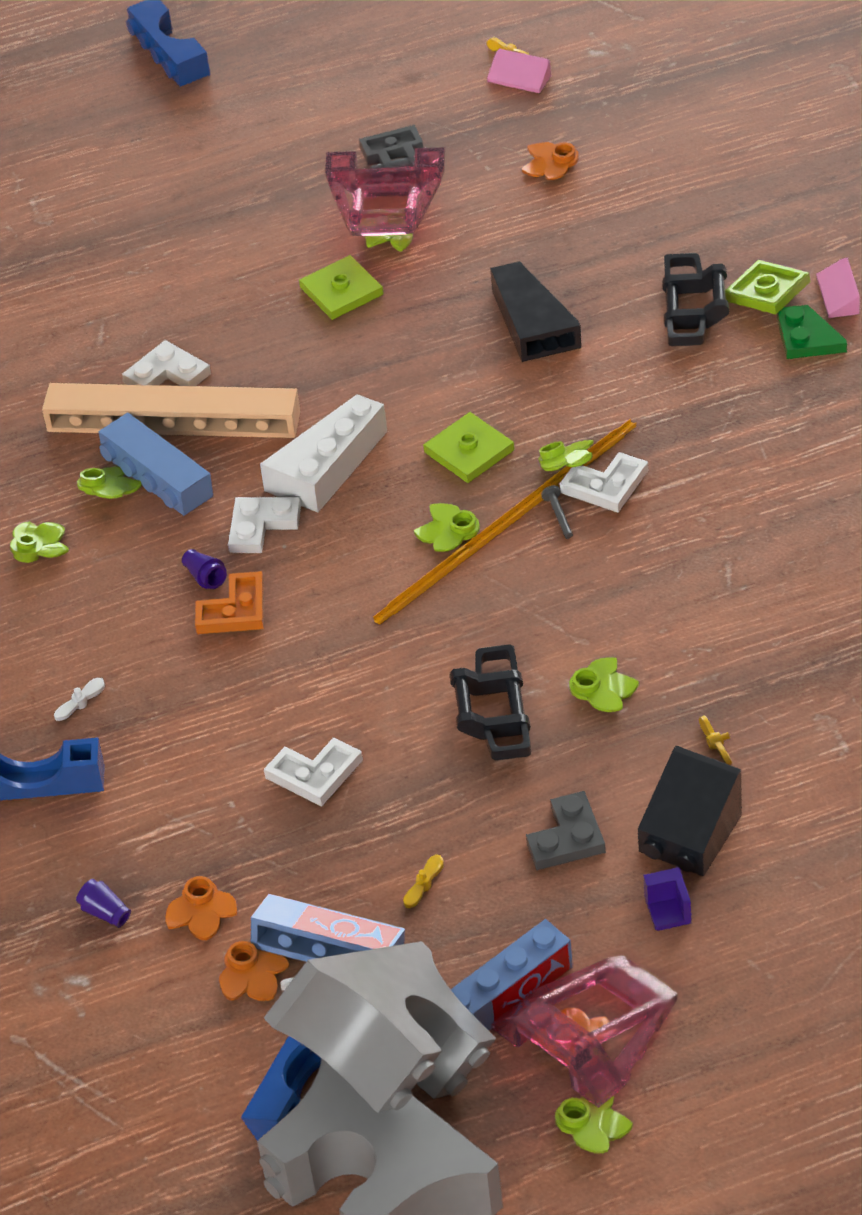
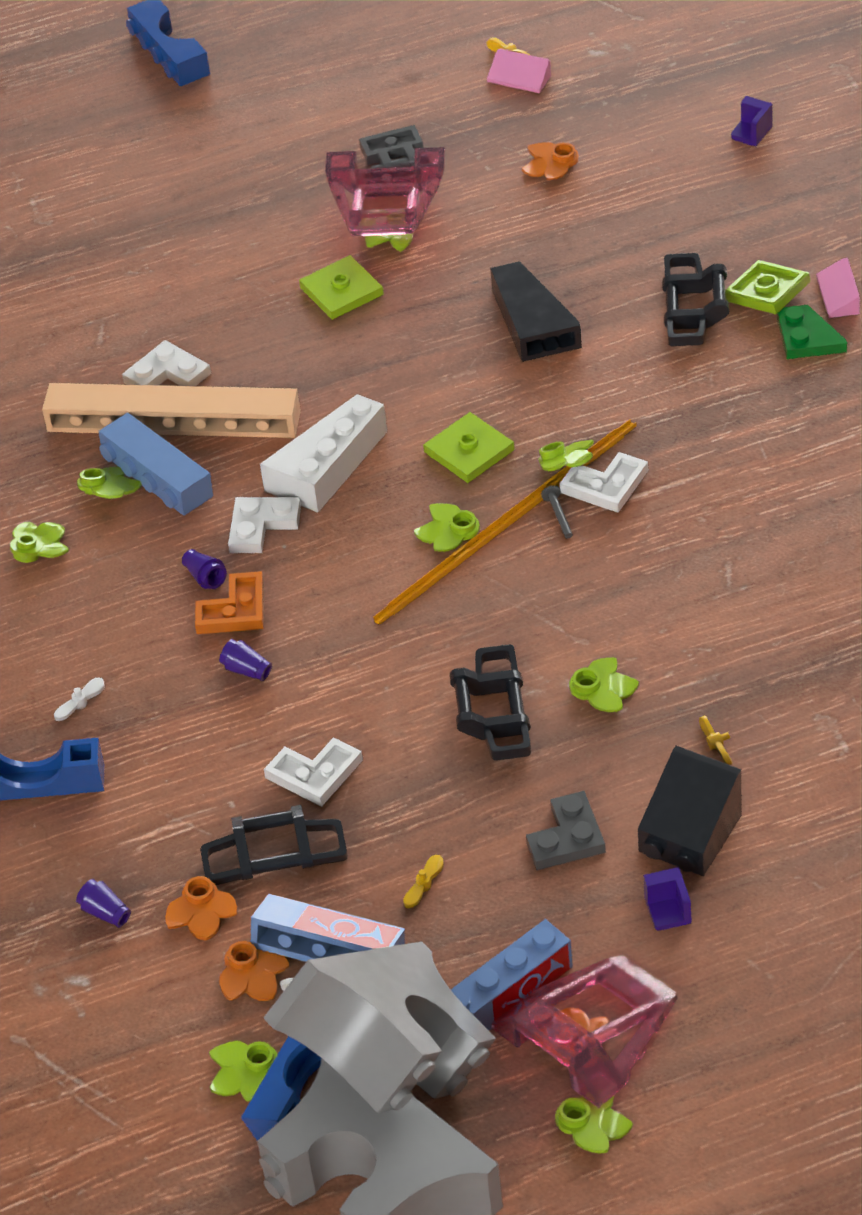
none -> black bar [200,805,348,885]
none -> lime plate [209,1041,278,1101]
none -> dark purple cone [219,639,272,681]
none -> dark purple panel [731,96,773,147]

